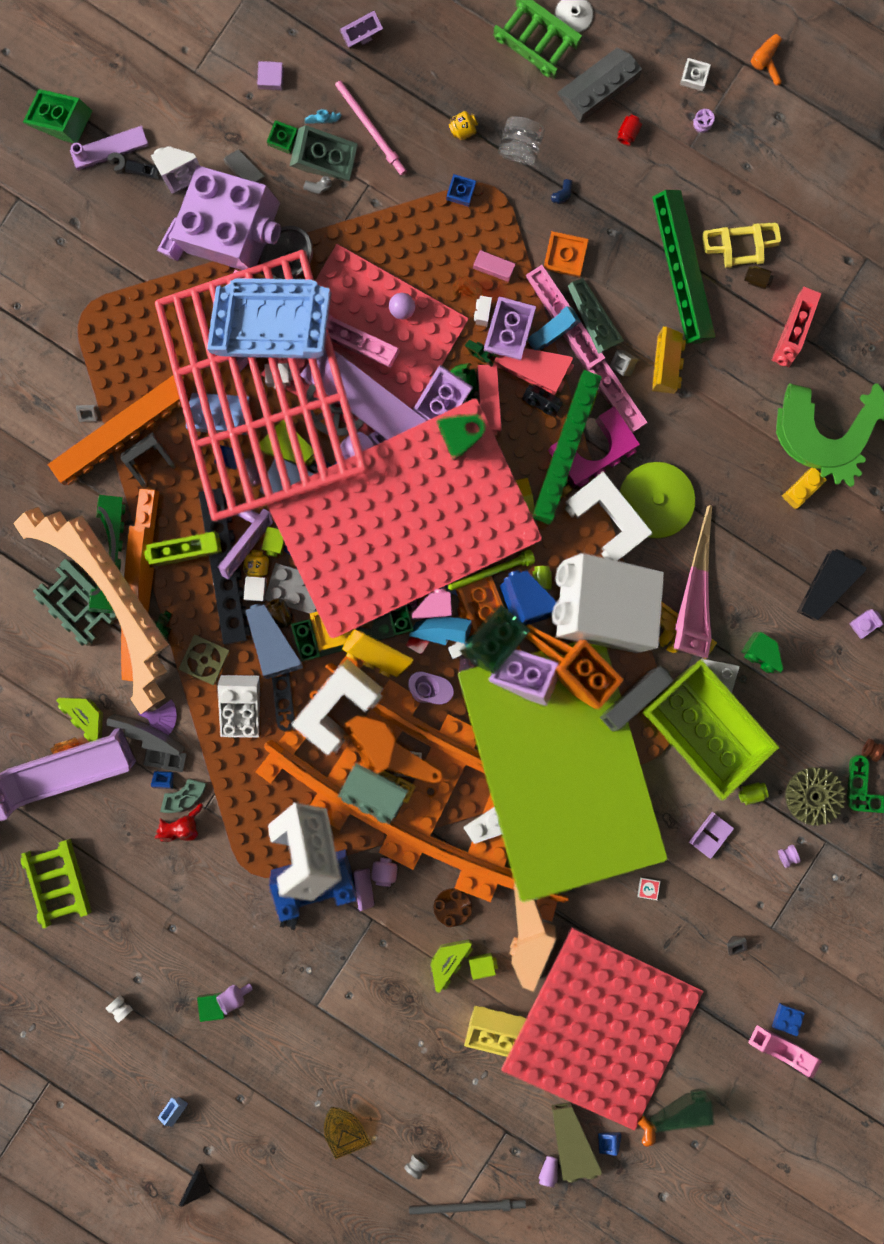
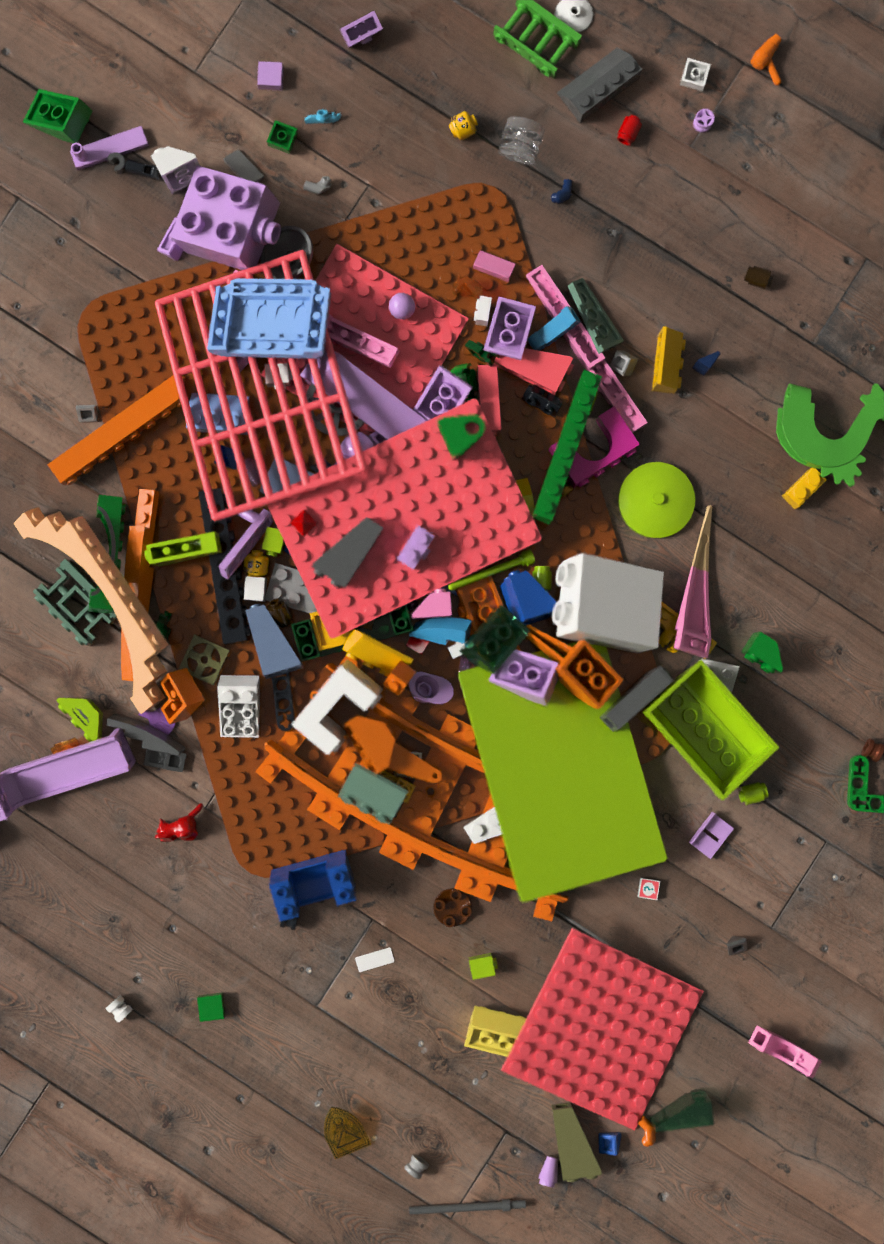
lime fence [21,838,92,929] -> none
dark grey hose [120,432,176,489] -> none
blue slope [151,771,174,789] -> none
light blue piece [158,1096,188,1127] -> none
sand green tile [160,779,207,813] -> none
black slope [178,1164,211,1207] -> none
lavender piece [216,984,253,1014] -> none
lime slope [259,420,316,466] -> none
white piece [268,803,341,900] -> none
sand green slope [290,125,357,181] -> none
bright pink bar [335,80,407,176] -> none
lavender slope [354,868,374,911] -> none
lavender head [371,857,398,886] -> none
lime slope [431,939,473,993] -> none
blue piece [446,174,476,207] -> none
light nougat slope [510,882,556,992] -> none
orange plate [544,231,588,278] -> none
white piece [565,472,652,561] -> none
green brick [652,190,715,344] -> none
light yellow bar [702,223,781,268] -> none
coral slope [772,287,821,367] -> none
blue piece [772,1003,805,1036] -> none
lavender wheel [778,845,800,868] -> none
olive wheel [785,767,846,826] -> none
black slope [797,549,867,621] -> none
lavender bracket [849,609,883,639] -> none
none -> orange brick [160,668,205,725]
none -> red slope [290,509,318,537]
none -> dark grey slope [311,517,384,589]
none -> white sticker [355,947,394,972]
none -> orange slope [383,661,416,697]
none -> lavender brick [397,526,435,570]
none -> dark blue slope [692,351,721,376]

